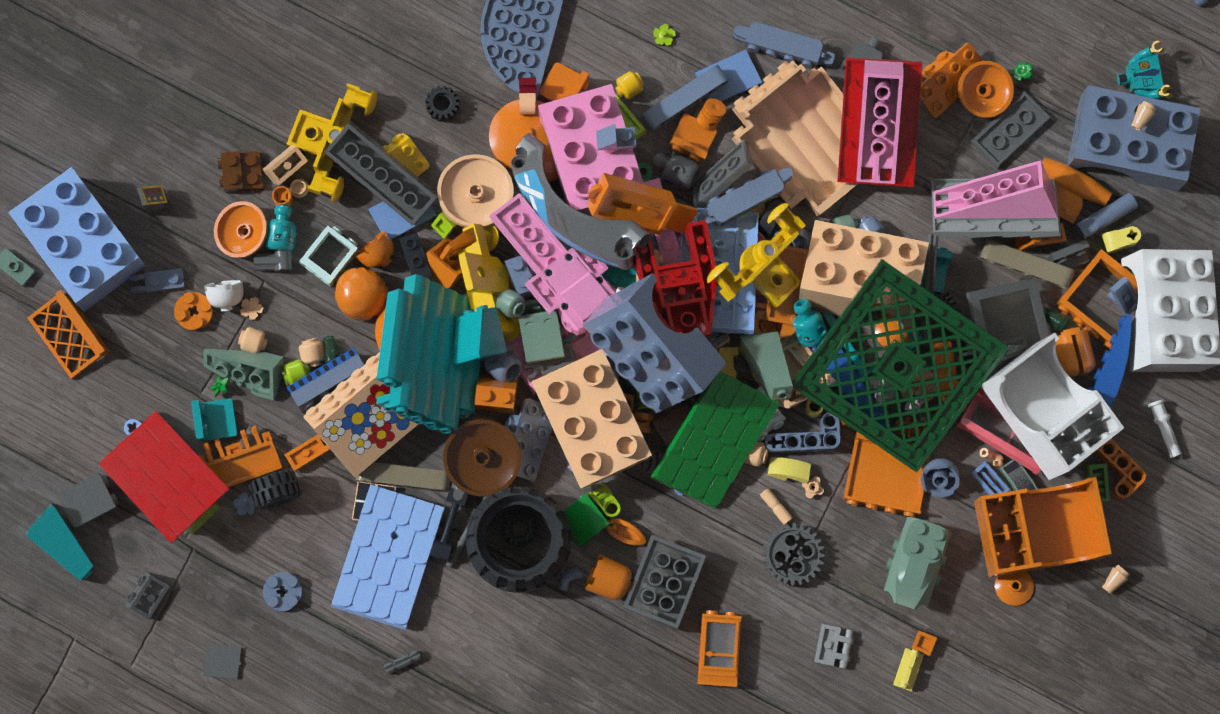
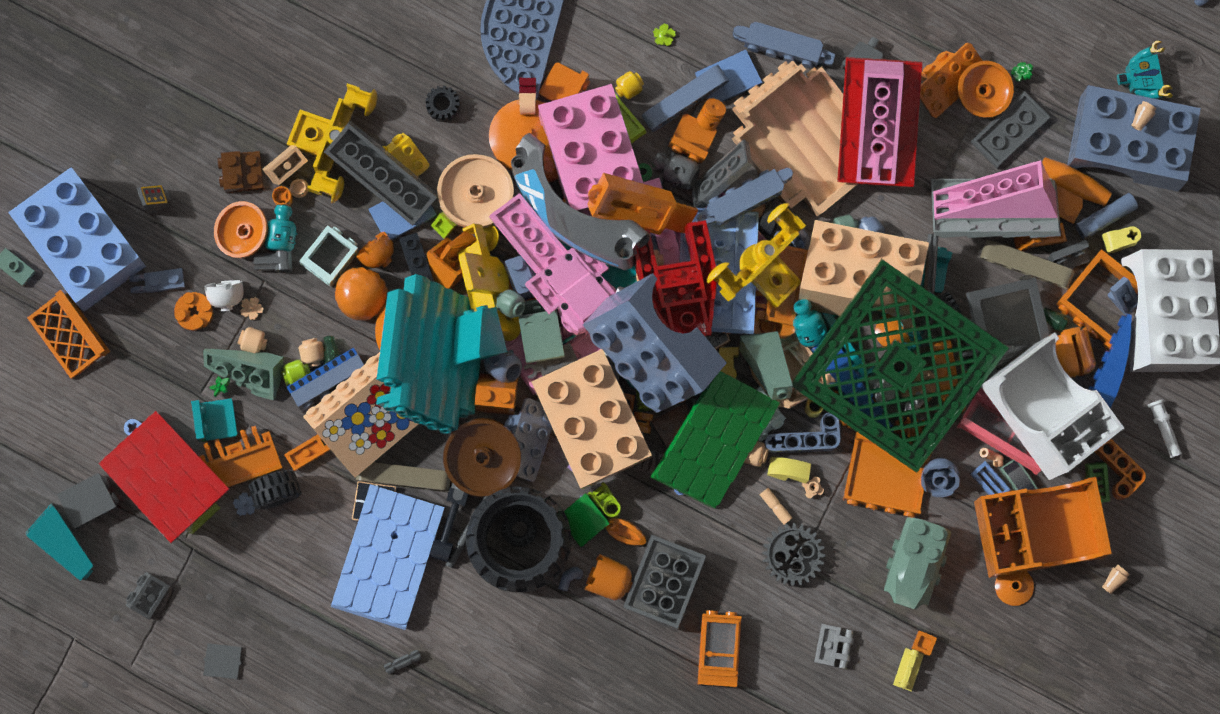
sand blue plate [263,572,303,612] -> none
sand blue slope [596,124,636,151] -> none

